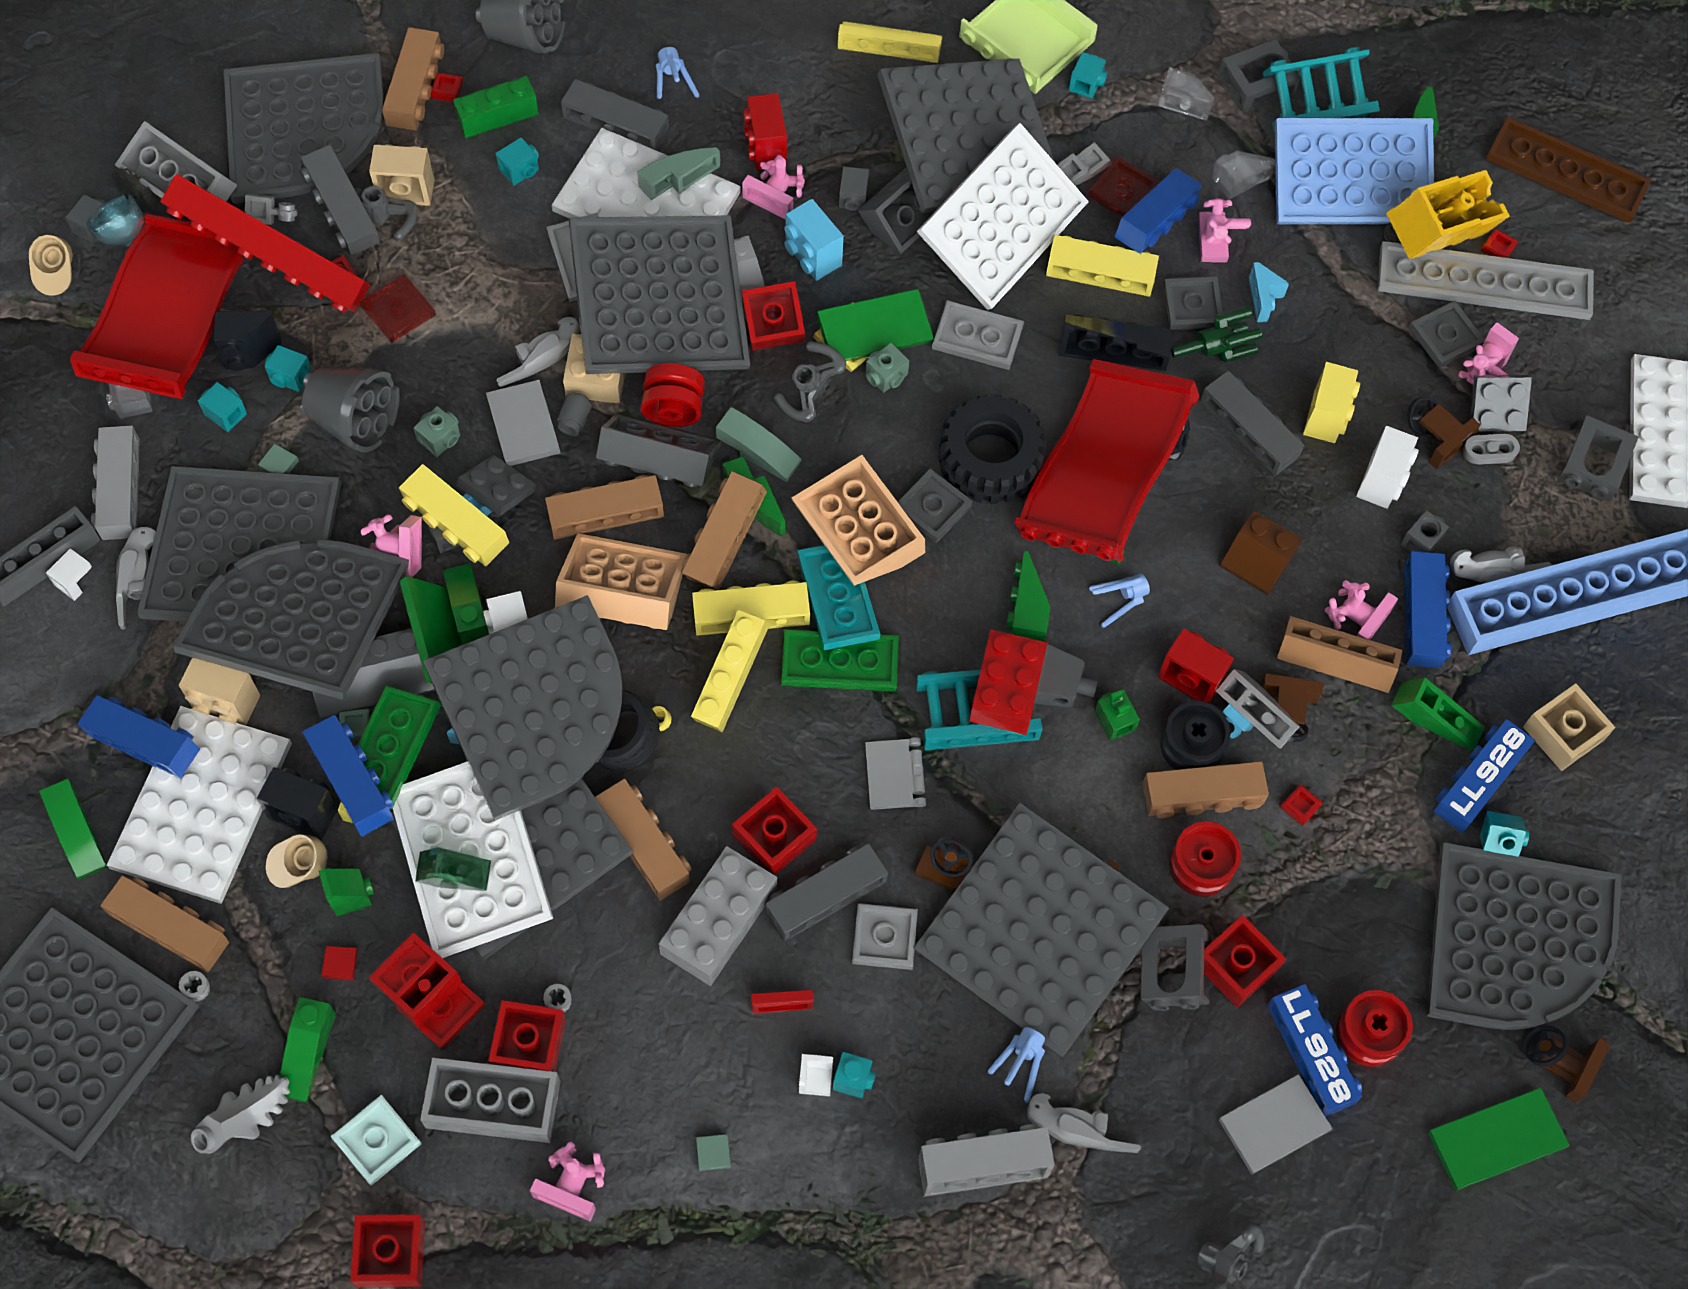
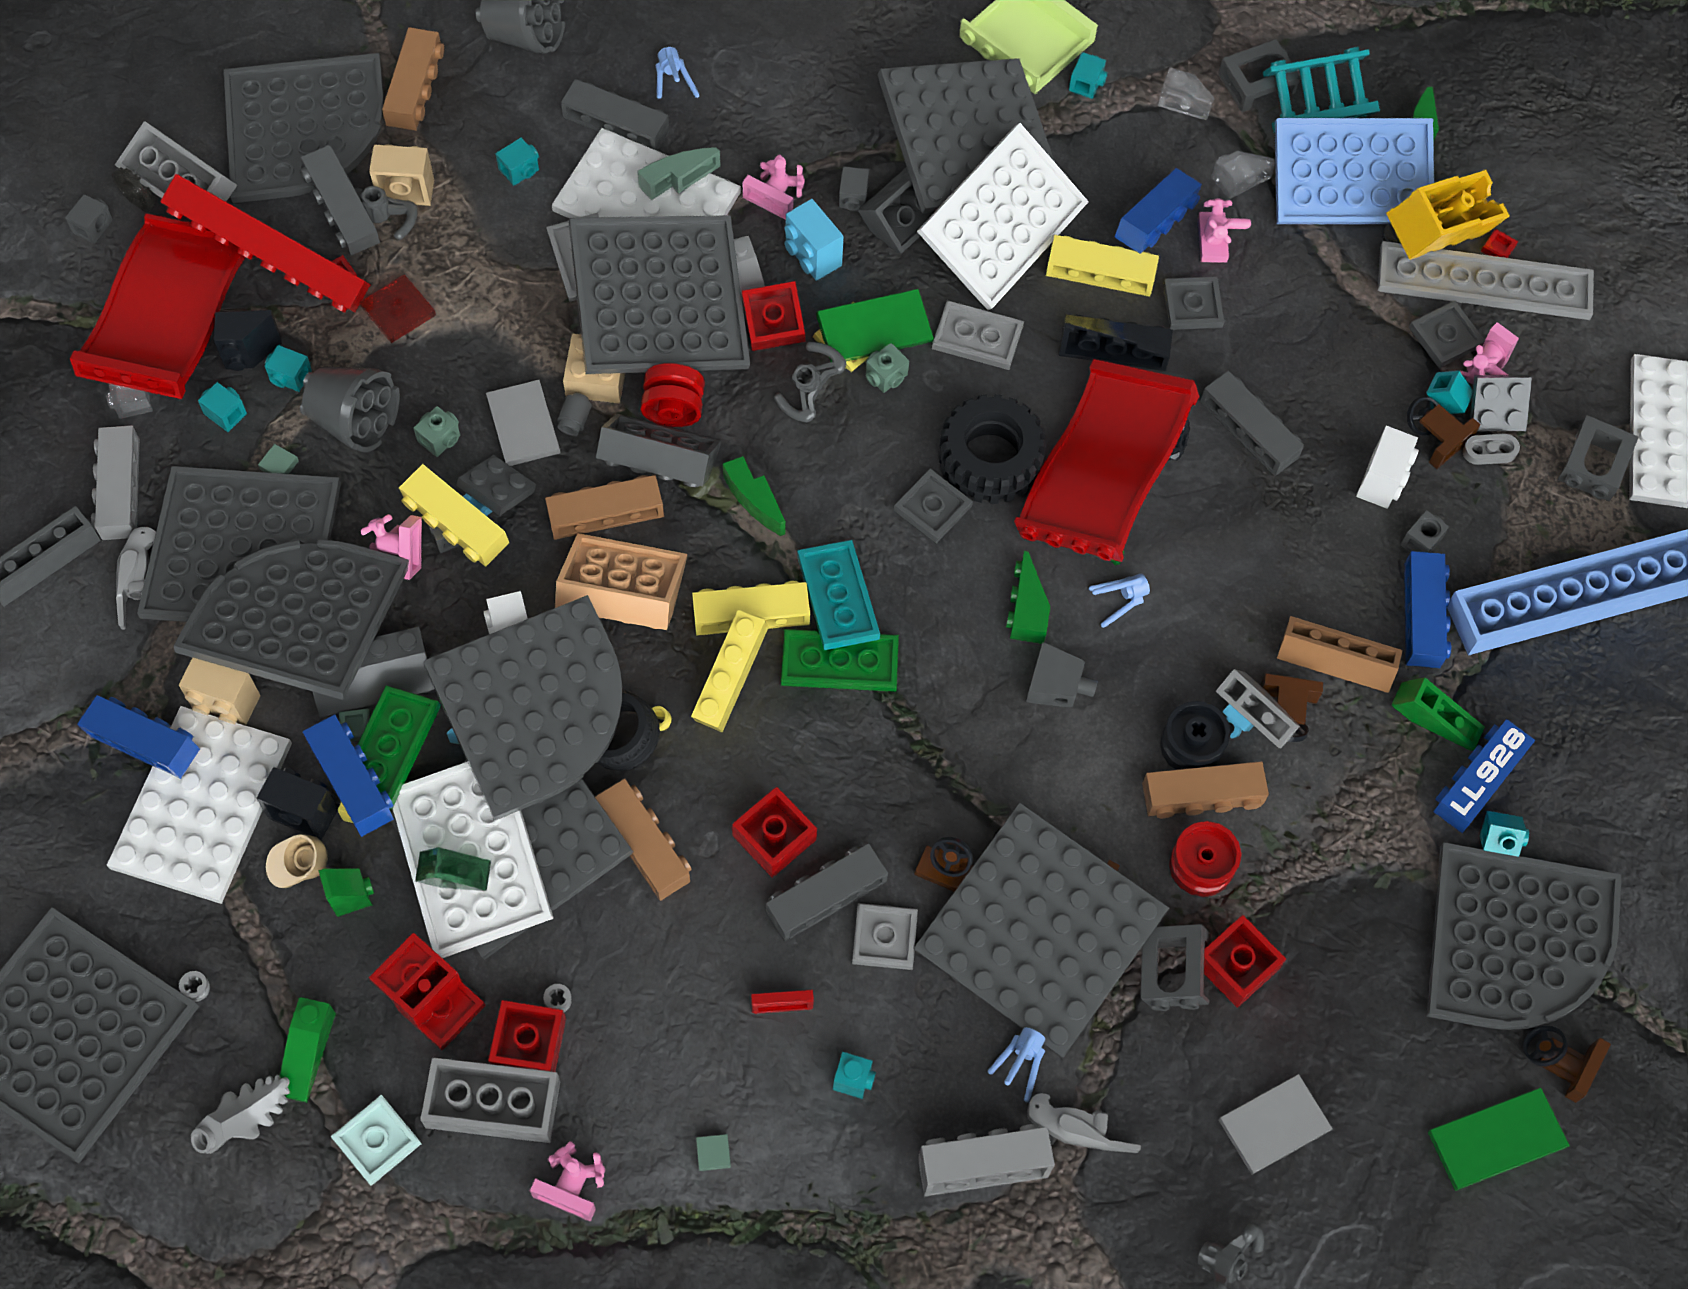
tan cap [29,235,73,296] -> none
green slope [39,779,107,880] -> none
white panel [46,548,92,601] -> none
clear light blue cylinder [86,195,144,246] -> none
medium nougat brick [100,875,229,973] -> none
light grey plate [245,193,298,225] -> none
red tile [321,946,358,981] -> none
red brick [350,1214,426,1288] -> none
green tile [400,576,462,684] -> none
red tile [431,73,463,102] -> none
green slope [443,563,489,645] -> none
green brick [453,76,539,139] -> none
light grey animal [497,317,581,387] -> none
light grey brick [659,846,777,986] -> none
medium nougat brick [682,472,767,591] -> none
sand green slope [716,407,801,482] -> none
red brick [743,93,787,171] -> none
light nougat slope [792,455,925,586] -> none
white panel [799,1054,833,1096] -> none
light yellow panel [838,22,942,63] -> none
light grey piece [865,737,926,810] -> none
teal fence [916,670,1042,751] -> none
red brick [969,630,1048,735] -> none
light grey slope [1057,142,1111,186] -> none
clear red plate [1088,156,1160,217] -> none
green brick [1095,690,1140,741] -> none
red brick [1158,629,1234,704] -> none
dark green plant [1171,307,1262,362] -> none
reddish brown slope [1220,511,1303,595] -> none
medium azure slope [1249,262,1289,322] -> none
blue brick [1267,984,1362,1116] -> none
red tile [1280,784,1323,826] -> none
light yellow brick [1303,362,1360,443] -> none
bright pink piece [1325,580,1398,640] -> none
red wheel [1336,990,1413,1067] -> none
light grey animal [1450,546,1552,583] -> none
reddish brown plate [1485,117,1651,223] -> none
tan brick [1523,683,1616,771] -> none
none -> teal brick [1426,371,1473,414]

